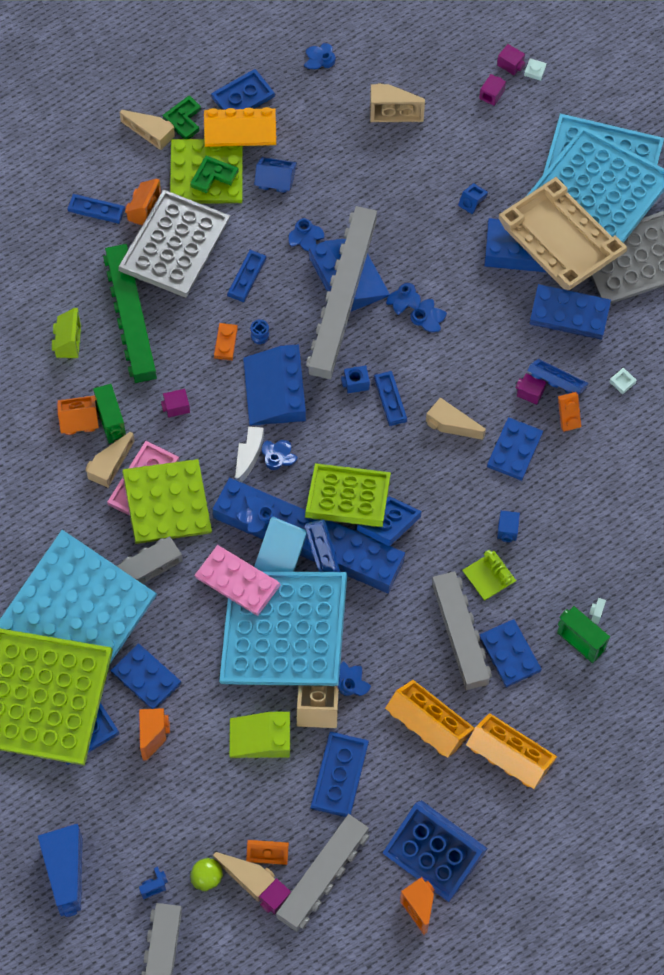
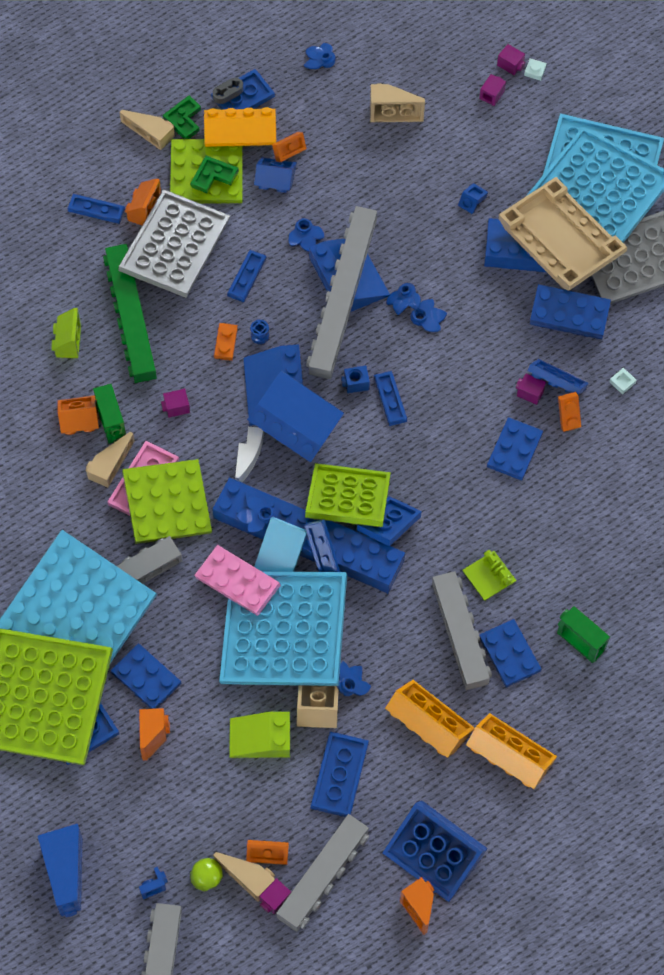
blue plate [262,440,298,470] -> none
tan slope [426,398,486,439] -> none
blue brick [497,510,520,542] -> none
light aqua plate [589,598,606,624] -> none
none -> dark grey beam [213,78,243,104]
none -> blue slope [247,370,344,462]
none -> orange plate [272,132,307,162]

